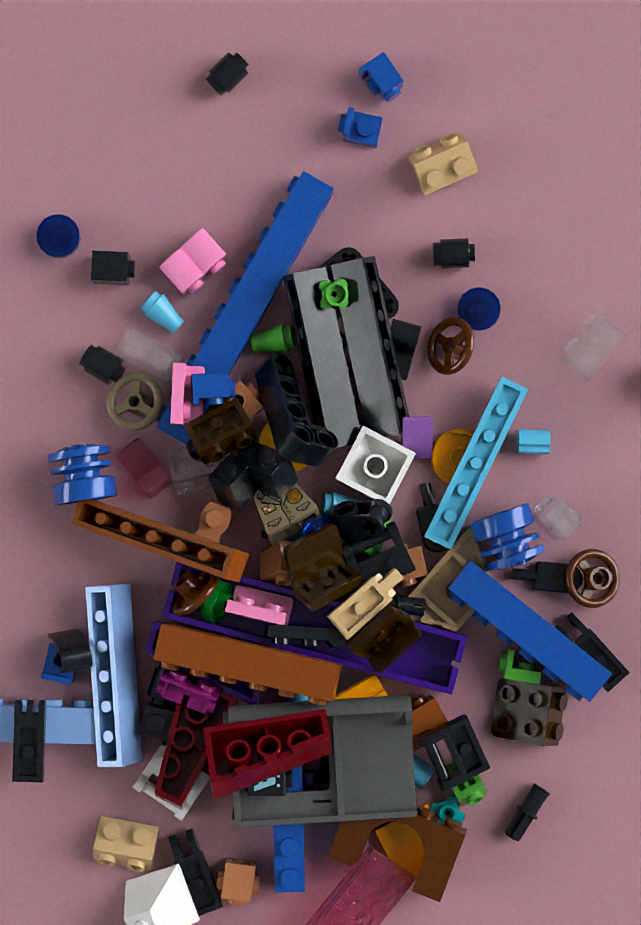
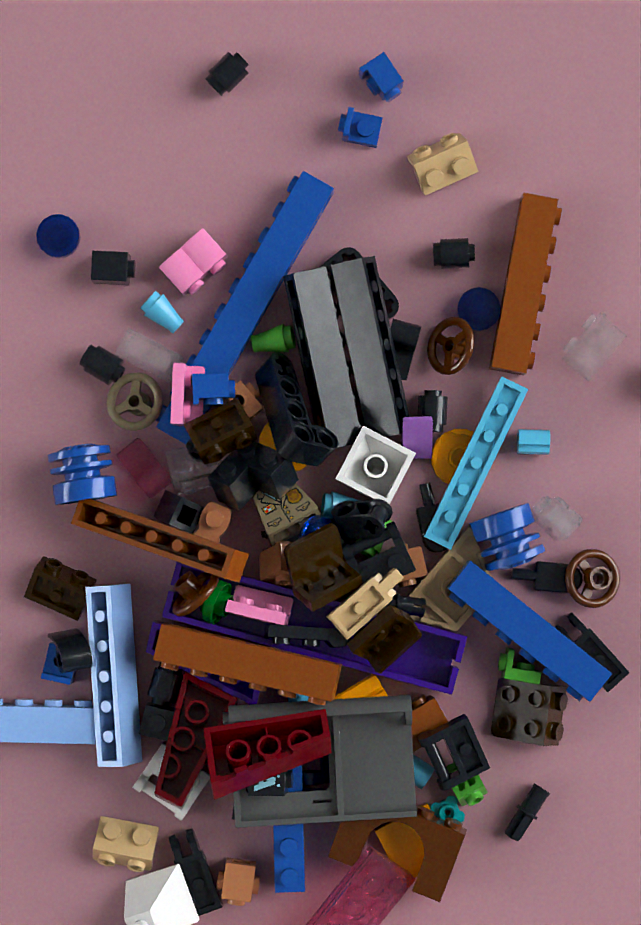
black hinge [12,699,46,783] -> none
magenta hinge [156,669,222,715] -> none
bright green plate [319,279,349,309] -> none
none -> dark brown bracket [24,556,97,621]
none -> black brick [153,490,204,534]
none -> black brick [417,390,448,432]
none -> dark orange brick [489,193,562,376]

